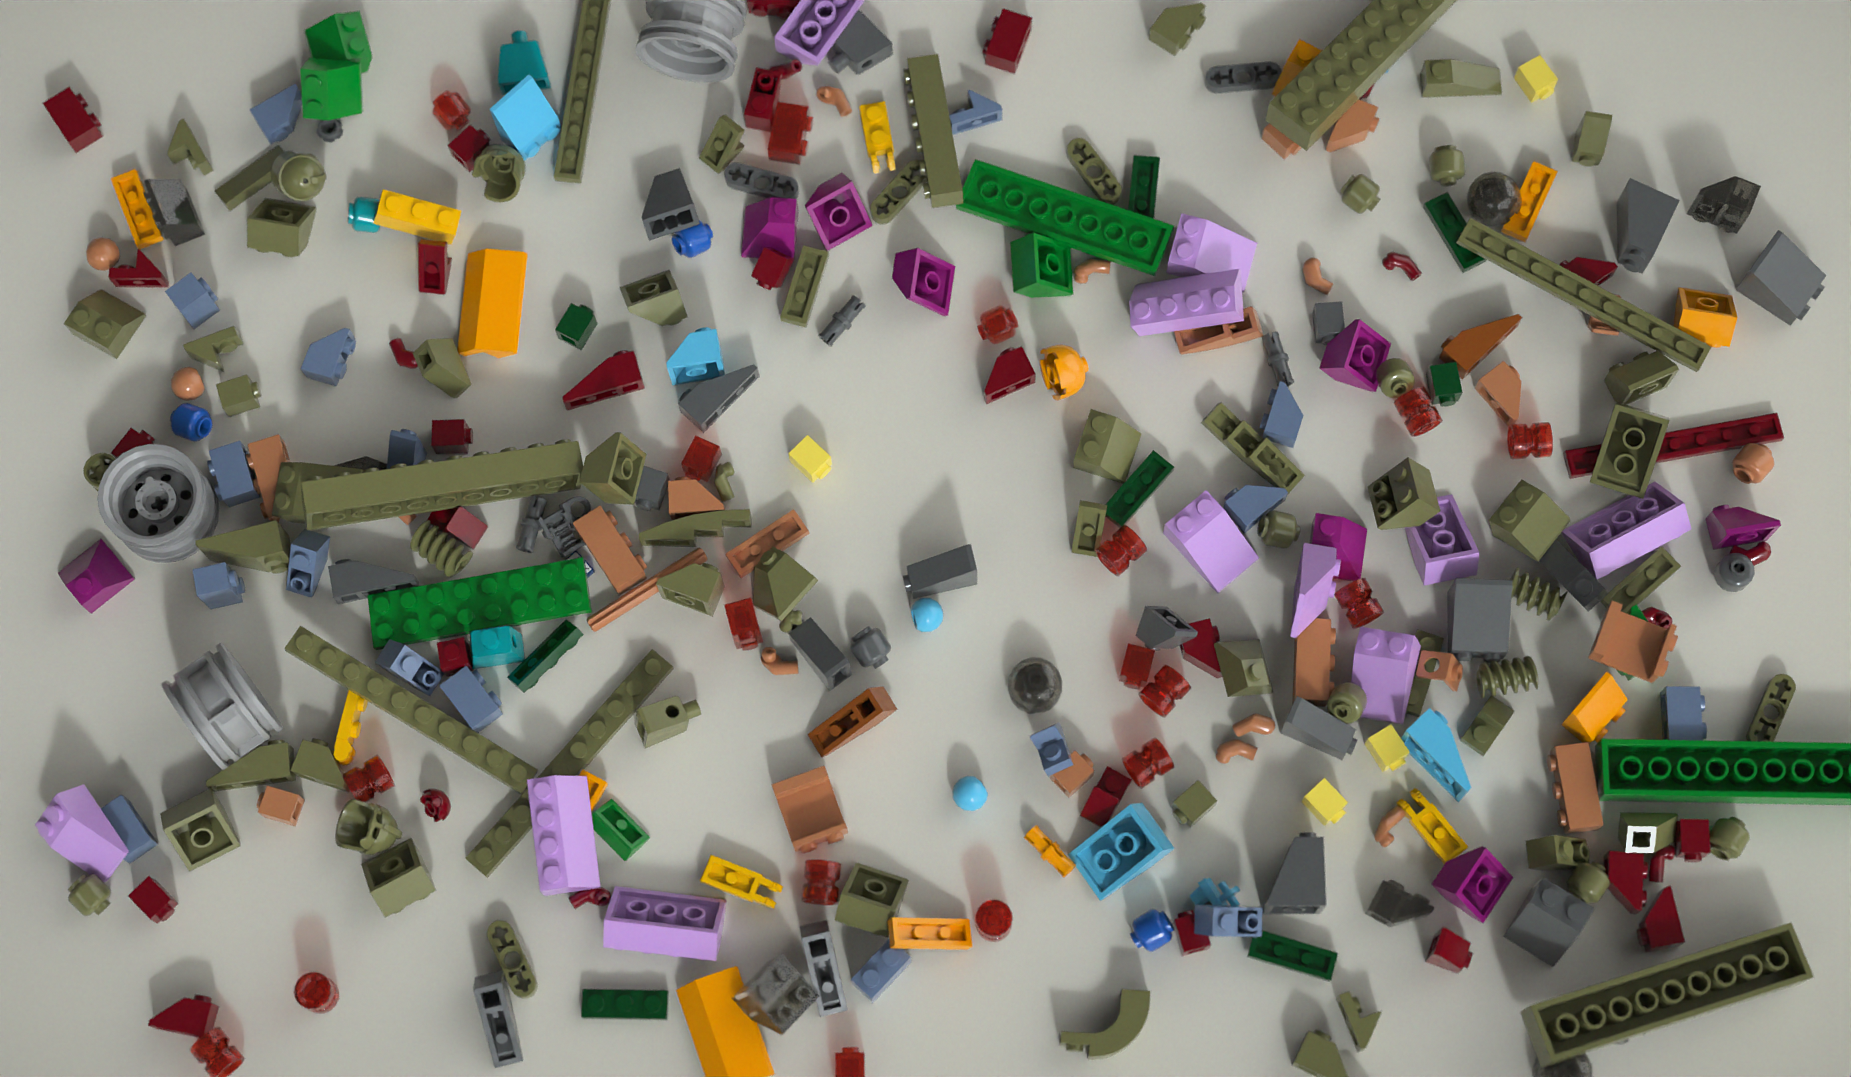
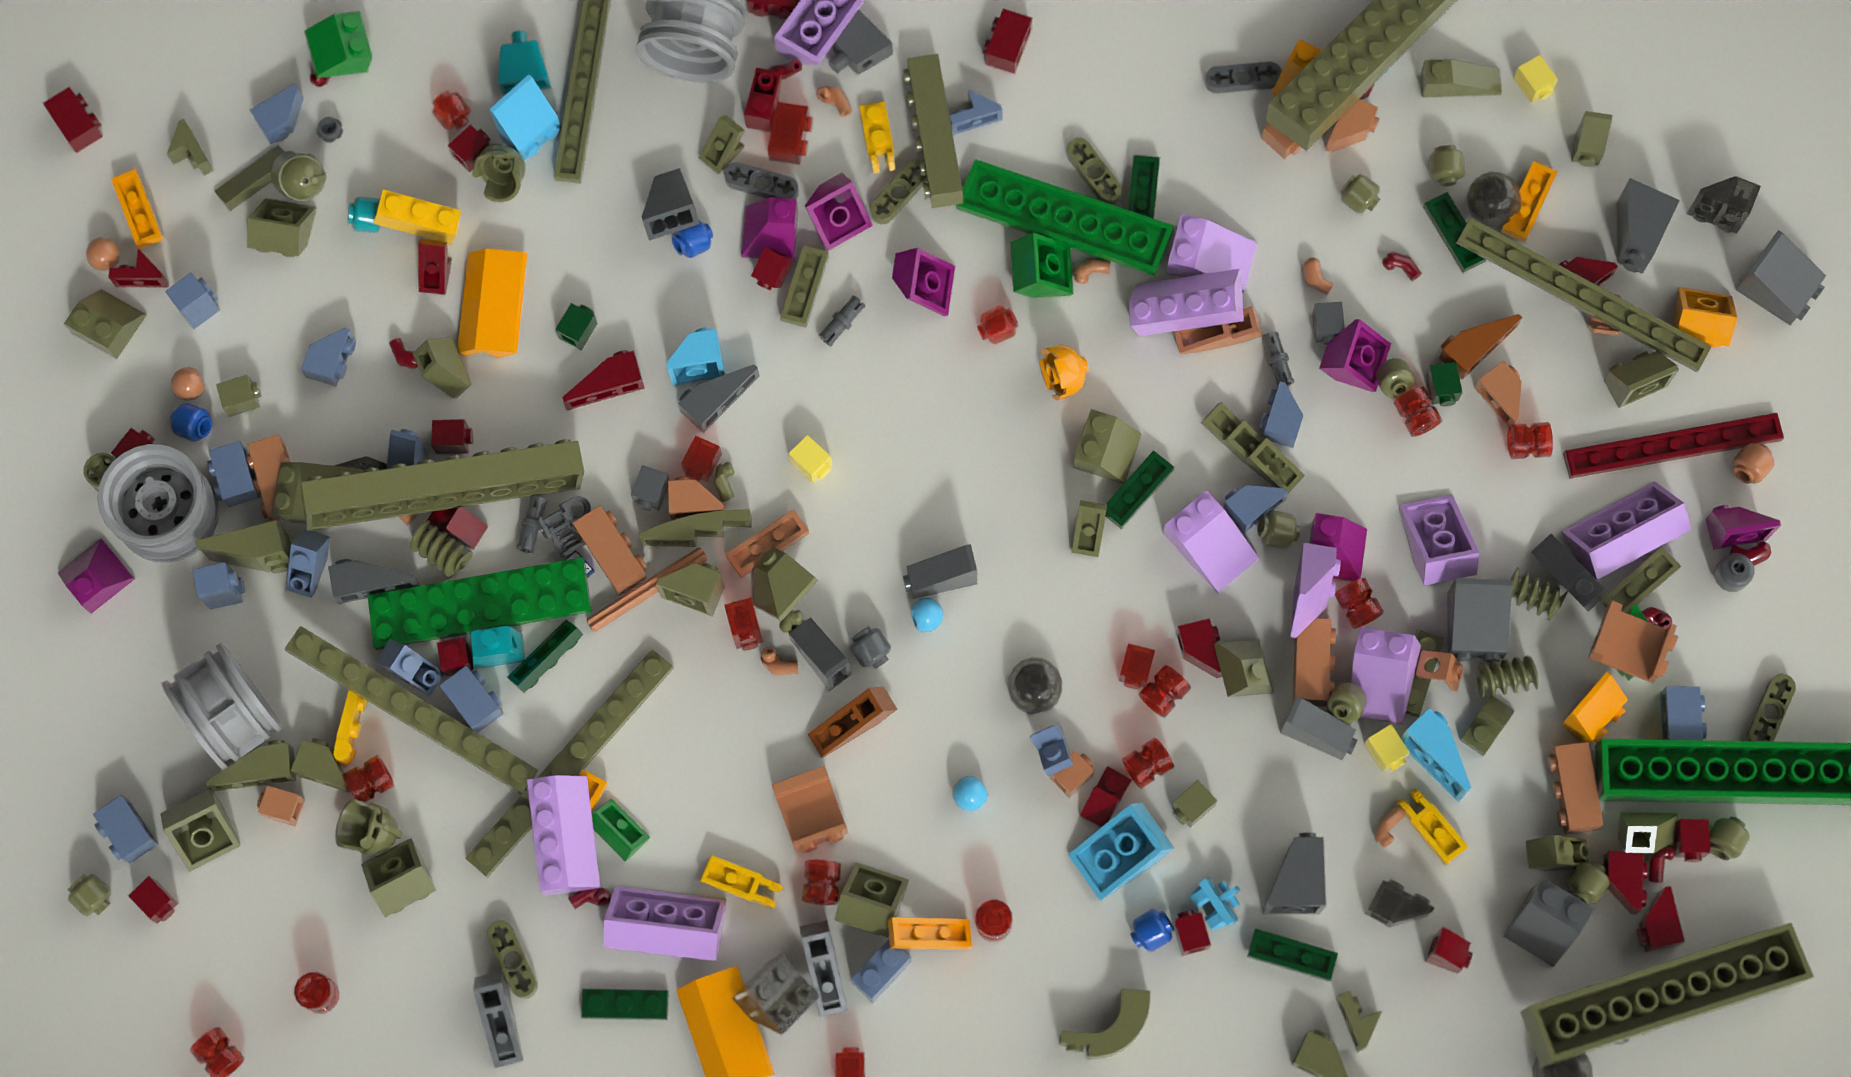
lavender slope [35,784,129,882] -> none
clear smoke slope [143,179,205,246] -> none
dark red slope [148,994,219,1040] -> none
olive slope [183,326,243,372] -> none
green slope [300,58,363,121] -> none
dark red plate [420,789,451,822] -> none
olive slope [579,432,647,505] -> none
olive slope [619,270,688,326] -> none
olive torso [635,696,701,748] -> none
dark red slope [984,346,1036,404] -> none
light orange pin [1024,825,1076,878] -> none
clear red wheel [1095,525,1147,576] -> none
dark grey slope [1135,606,1198,651] -> none
olive slope [1149,3,1206,56] -> none
sand blue slope [1194,905,1262,937] -> none
nougat arm [1215,739,1258,764] -> none
nougat arm [1232,714,1275,737] -> none
light yellow brick [1301,778,1348,826] -> none
olive slope [1367,457,1440,530] -> none
magenta slope [1431,846,1513,923] -> none
olive slope [1489,479,1571,562] -> none
olive slope [1590,401,1670,499] -> none

